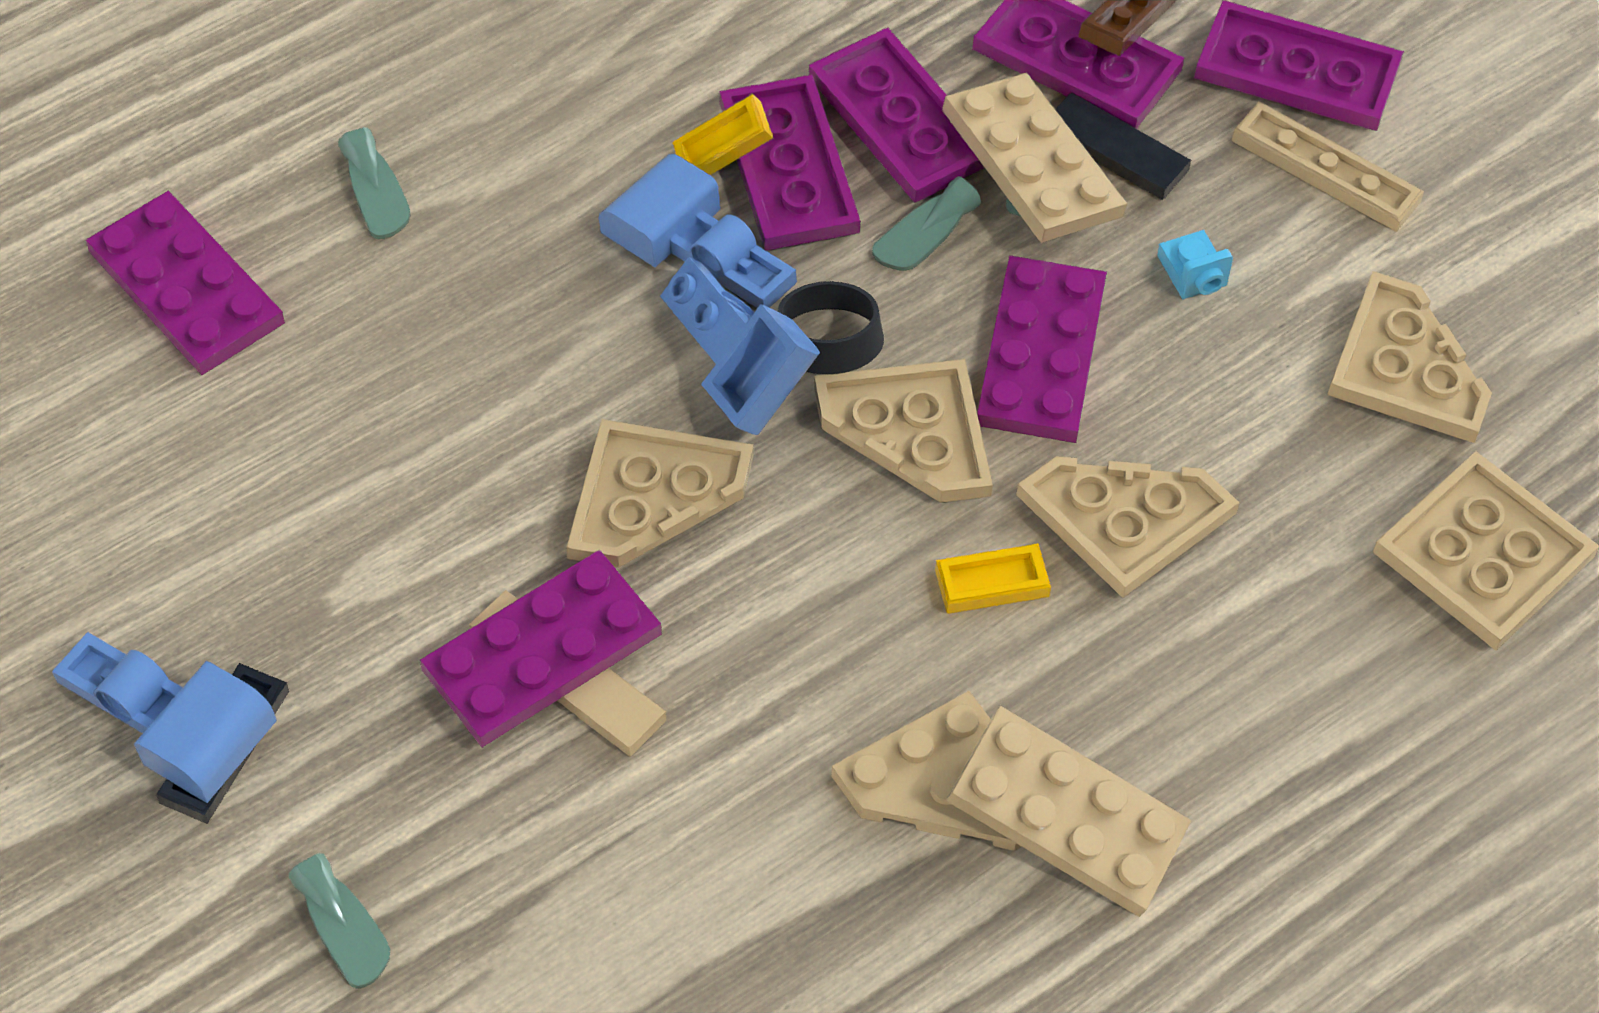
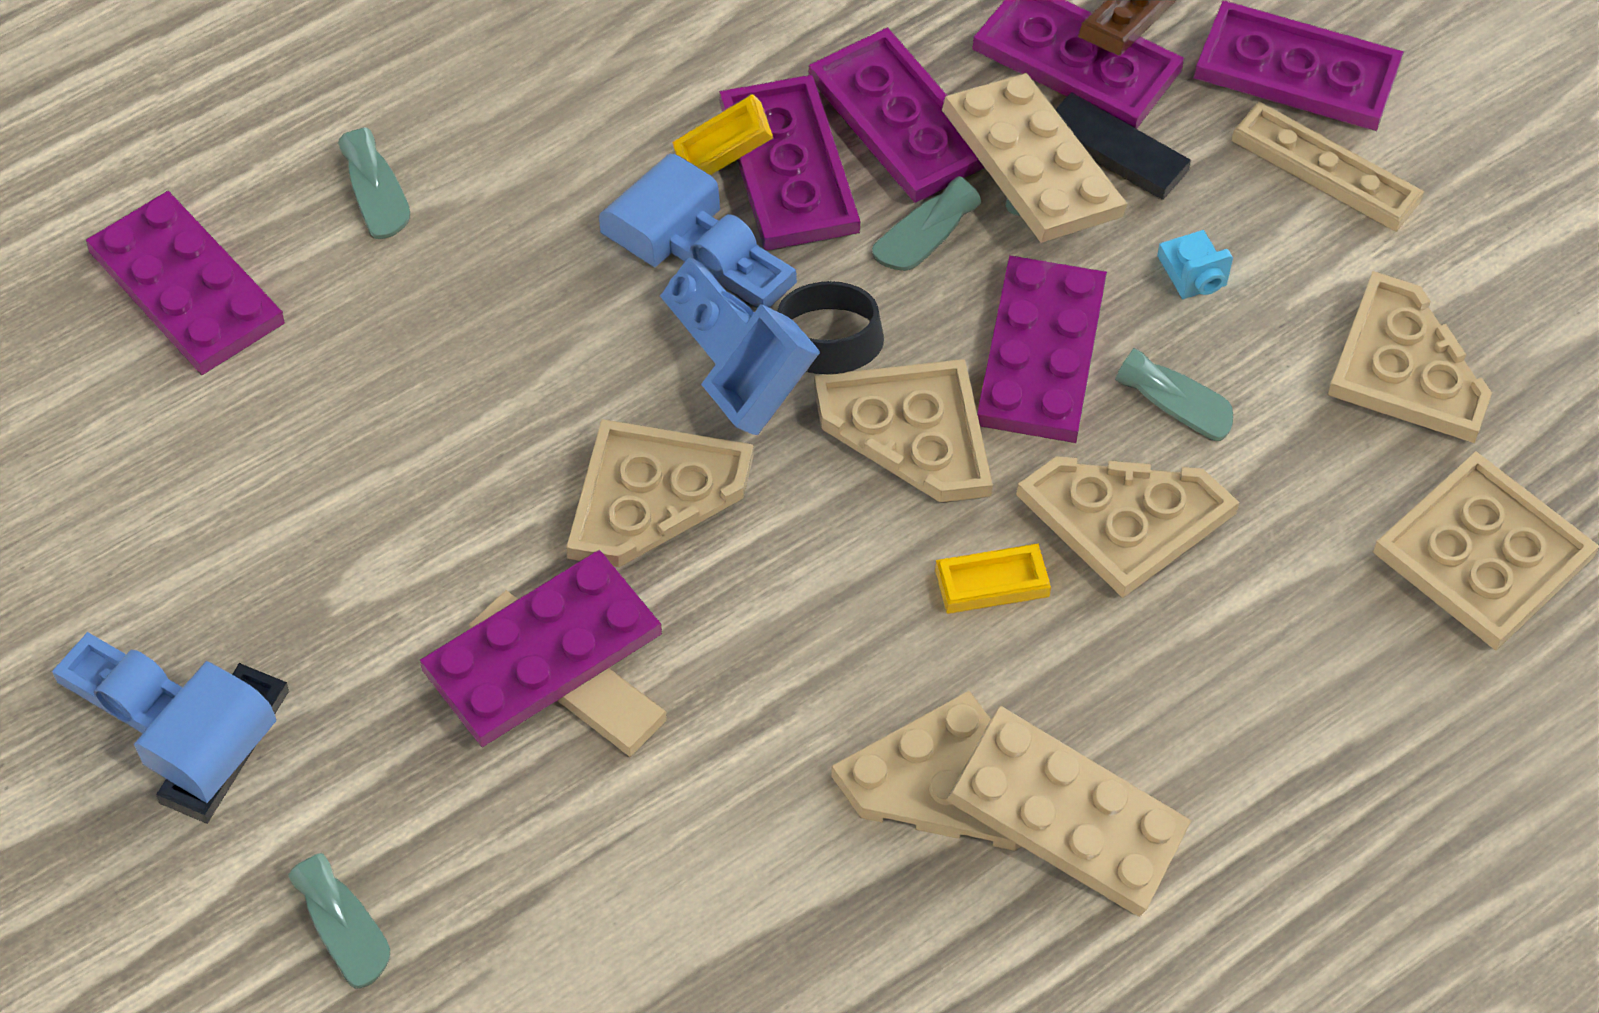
none -> sand green piece [1115,348,1233,441]

